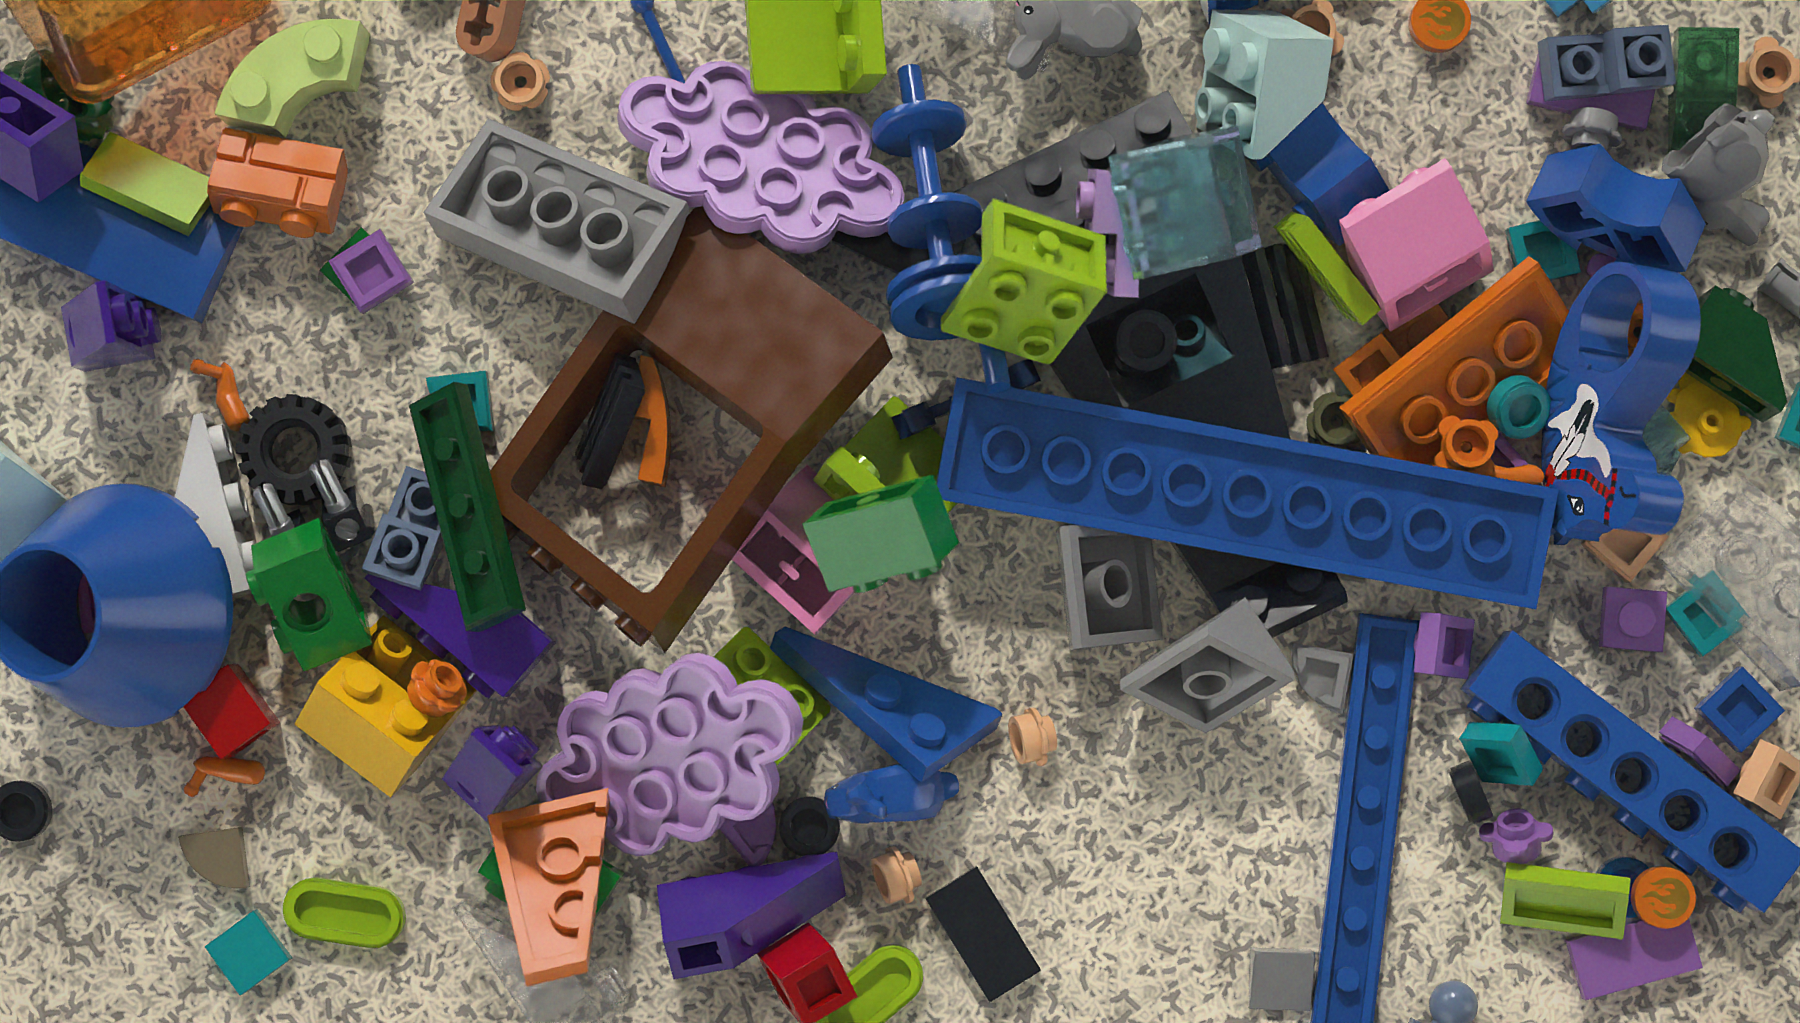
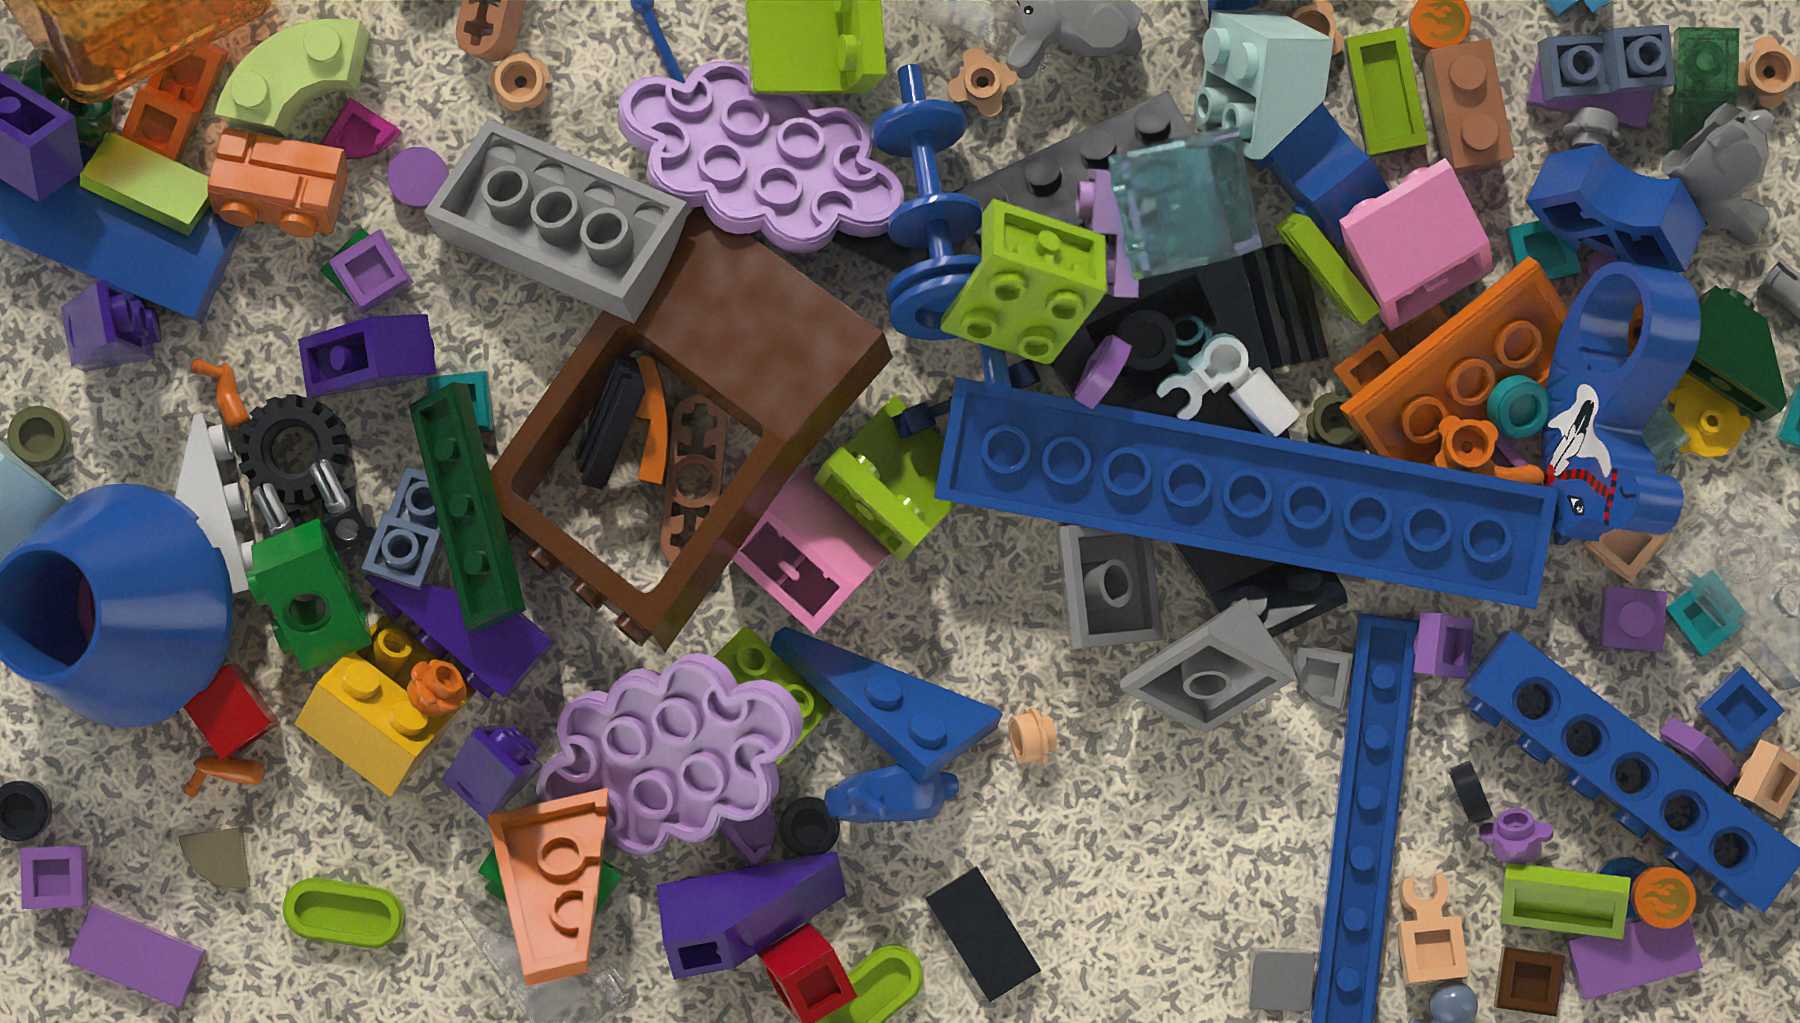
teal tile [205,909,292,996] -> none
green brick [802,475,959,593] -> none
light nougat plate [871,846,922,904] -> none
teal tile [1459,722,1543,786] -> none
none -> olive tile [7,406,72,467]
none -> medium lavender plate [20,845,88,909]
none -> medium lavender tile [67,904,206,1008]
none -> orange slope [120,27,229,162]
none -> dark purple slope [298,314,437,398]
none -> dark pink tile [319,97,402,159]
none -> medium lavender tile [387,147,450,209]
none -> nougat beam [661,394,728,563]
none -> light nougat plate [947,47,1018,118]
none -> medium lavender tile [1074,334,1131,410]
none -> white bar [1155,333,1300,437]
none -> lime tile [1344,26,1429,157]
none -> light nougat plate [1396,874,1470,986]
none -> nougat brick [1421,38,1515,176]
none -> reddish brown tile [1493,946,1565,1017]

